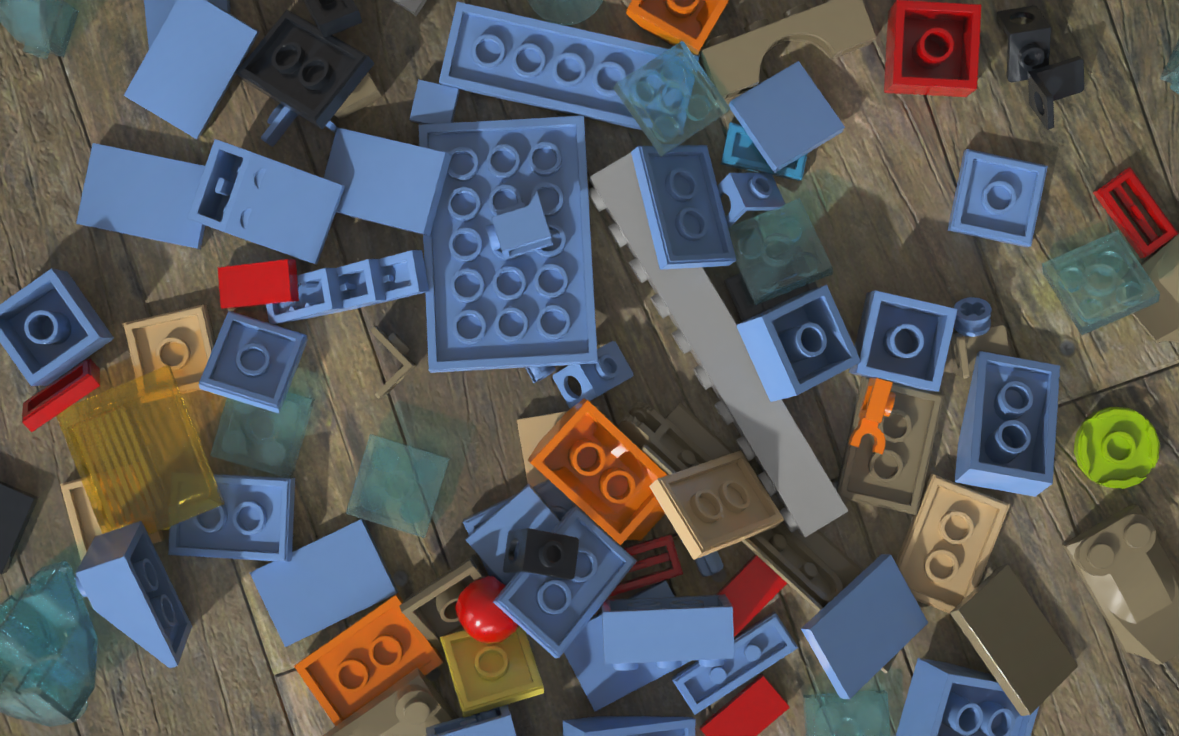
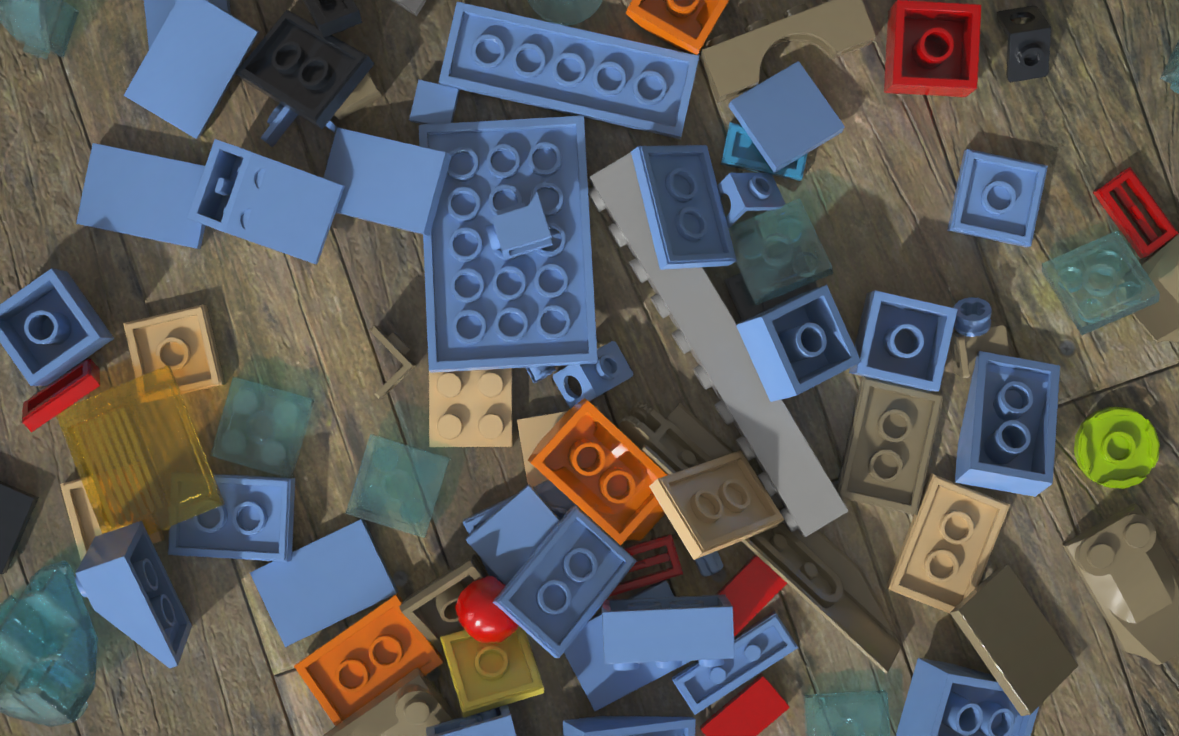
medium blue tile [199,311,308,414] -> none
red tile [217,259,299,309] -> none
medium blue slope [266,250,429,325] -> none
black bracket [503,528,579,580] -> none
clear light blue plate [613,41,731,157] -> none
medium blue tile [801,554,928,699] -> none
orange plate [848,378,896,455] -> none
black bracket [1028,56,1084,130] -> none
none -> tan plate [429,368,513,447]

